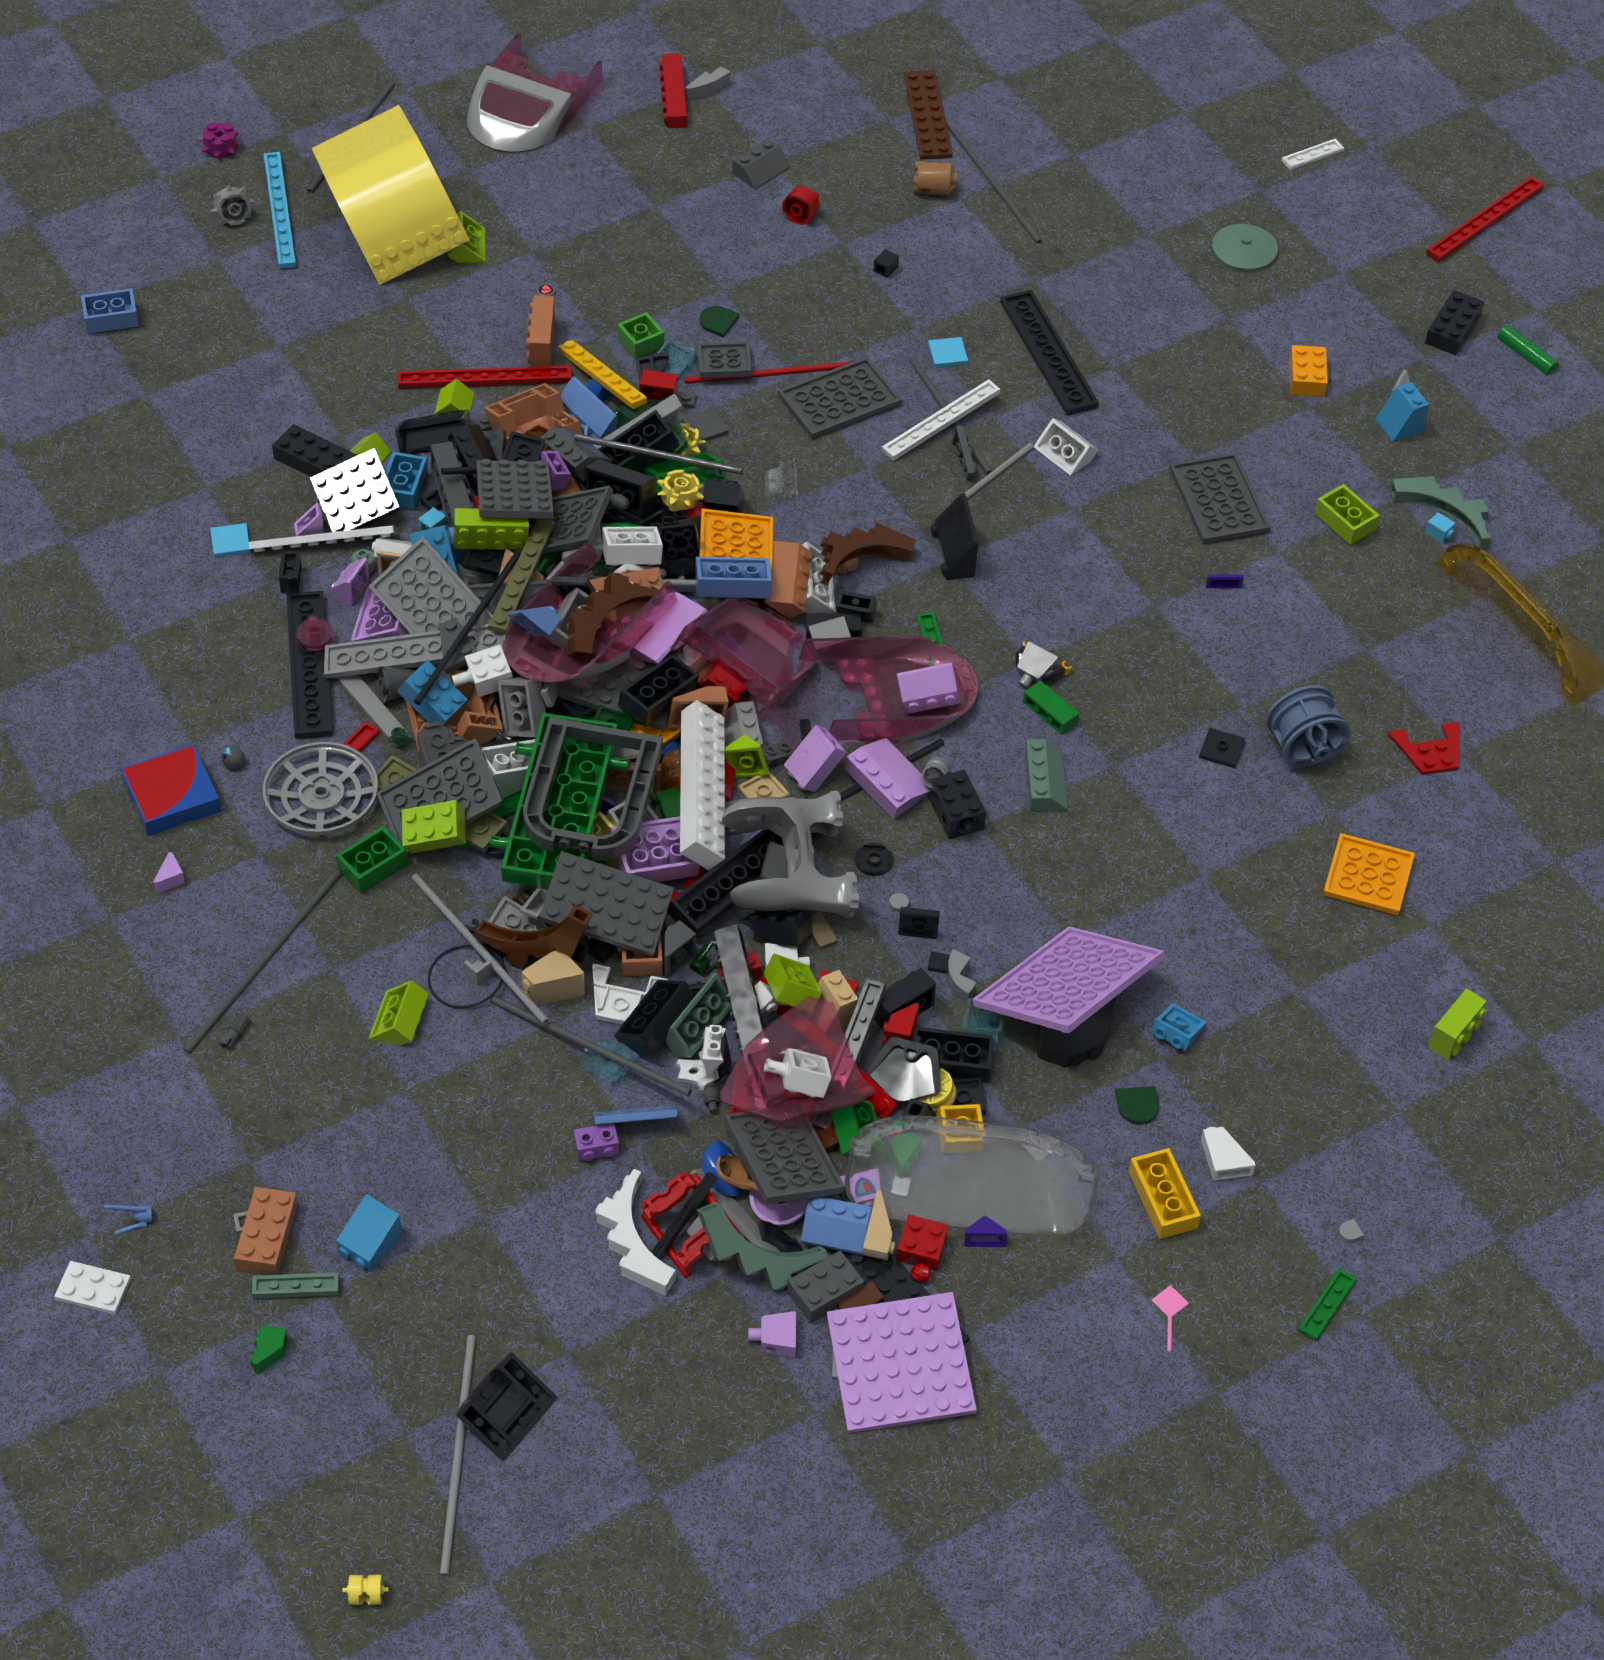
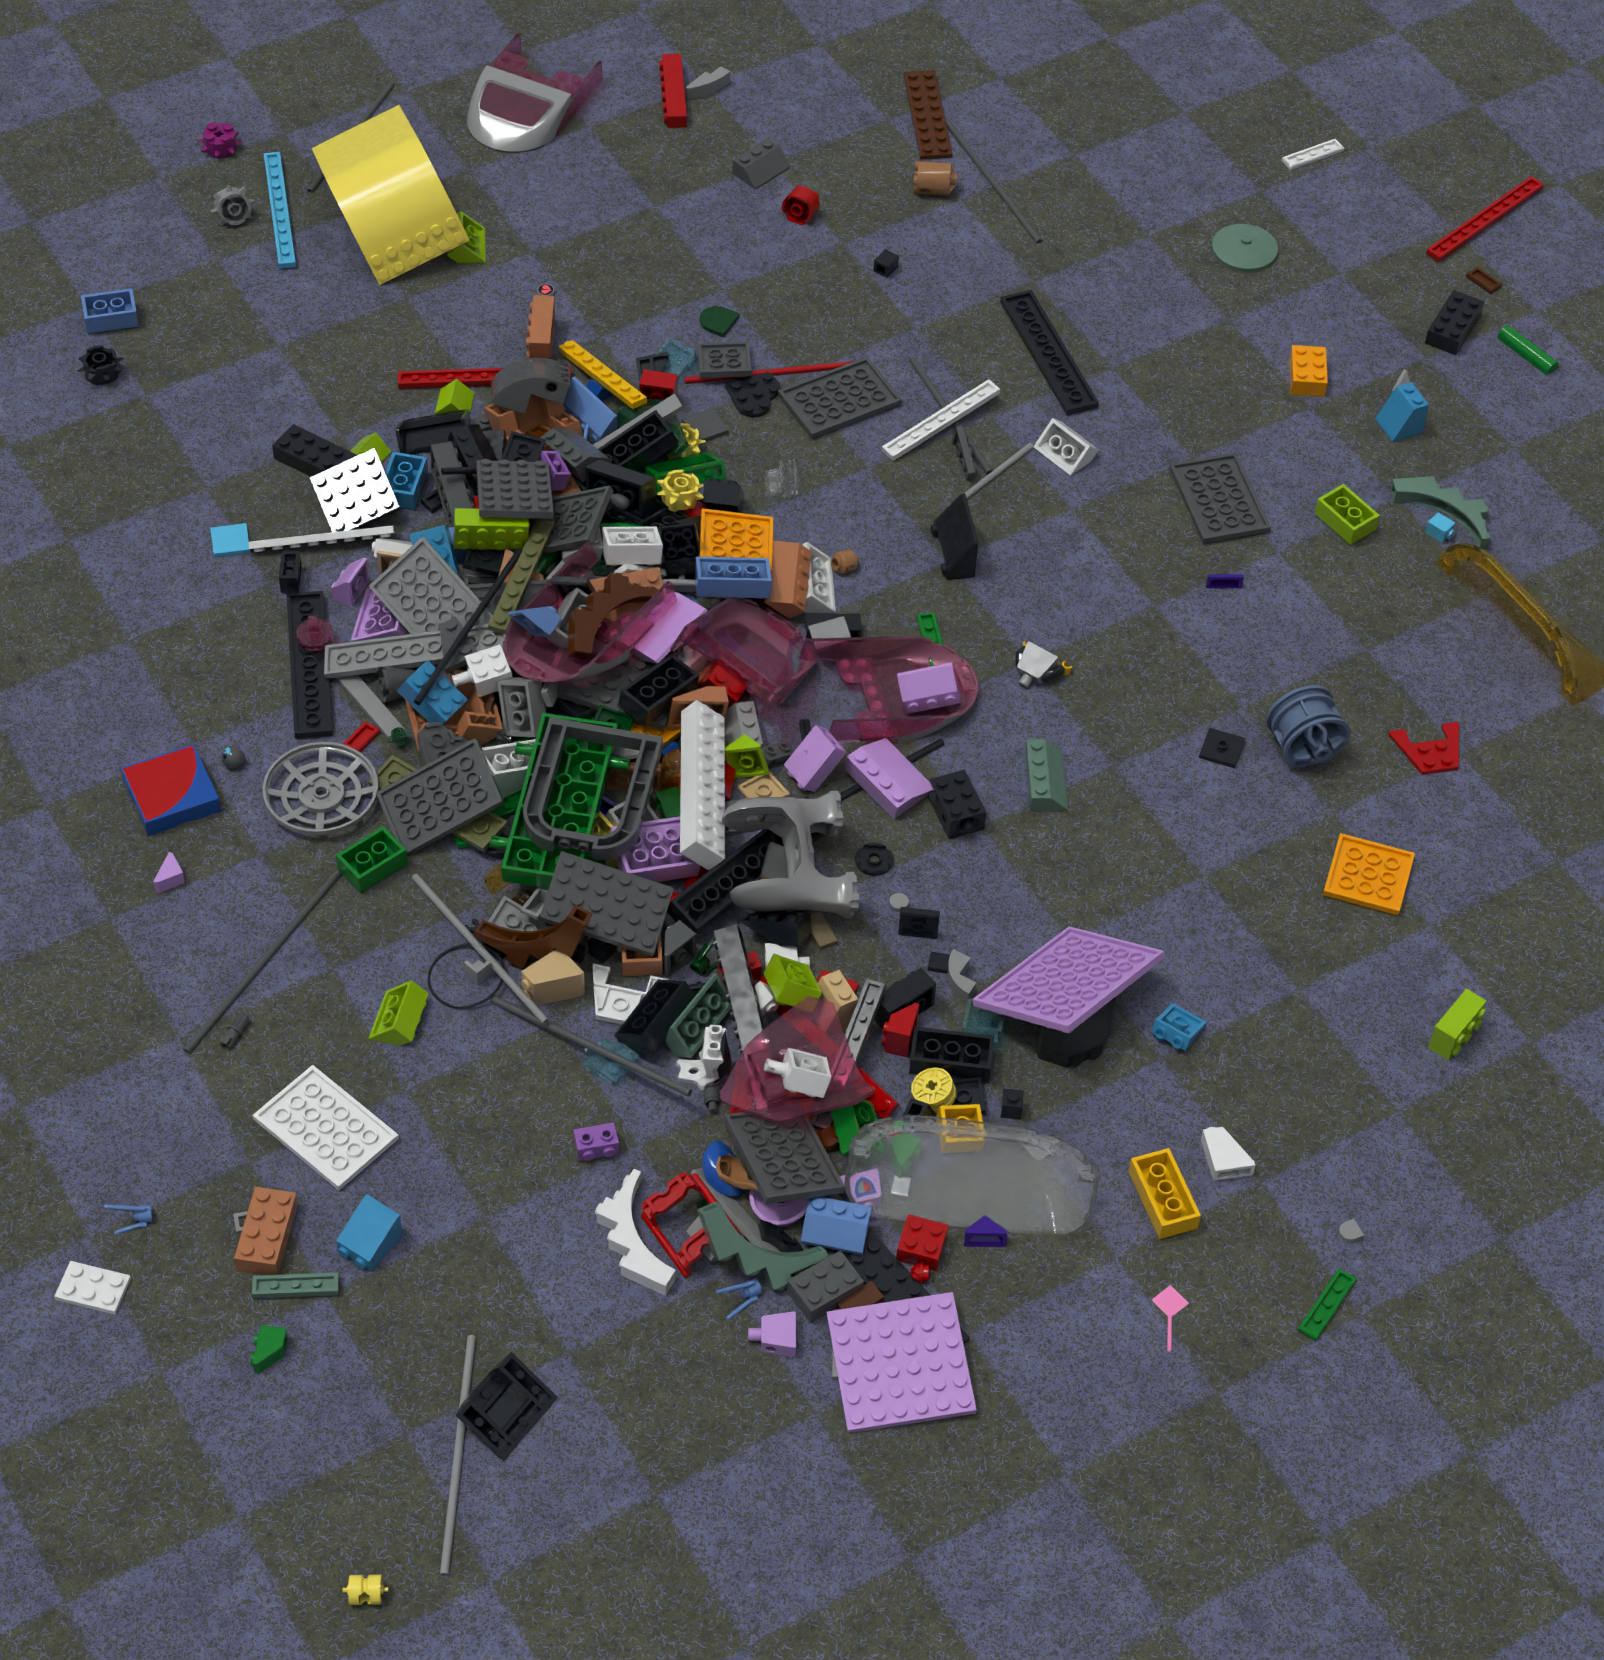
lavender slope [294,503,324,536] -> none
sand green head [351,549,376,574] -> none
lime brick [402,800,466,853] -> none
medium azure brick [418,507,447,531] -> none
dark grey piece [575,433,743,475] -> none
medium blue tile [593,1105,677,1125] -> none
bright green brick [617,312,664,359] -> none
black axle [651,1172,717,1260] -> none
dark grey plate [677,391,696,408] -> none
reddish brown arch [820,523,916,585] -> none
black brick [836,590,877,623] -> none
tan slope [863,1190,896,1261] -> none
animal [868,1036,941,1102] -> none
light grey wheel [922,757,949,788] -> none
medium azure tile [928,337,968,368] -> none
green brick [1023,681,1079,735] -> none
dark green tile [1115,1086,1159,1125] -> none
none -> black brick [77,345,124,385]
none -> white plate [252,1065,399,1191]
none -> clear yellow slope [482,863,511,896]
none -> dark grey slope [491,357,570,414]
none -> medium blue plant [716,1278,762,1320]
none -> black plate [725,372,780,418]
none -> black brick [1000,1088,1024,1120]
none -> reddish brown tile [1466,267,1502,294]

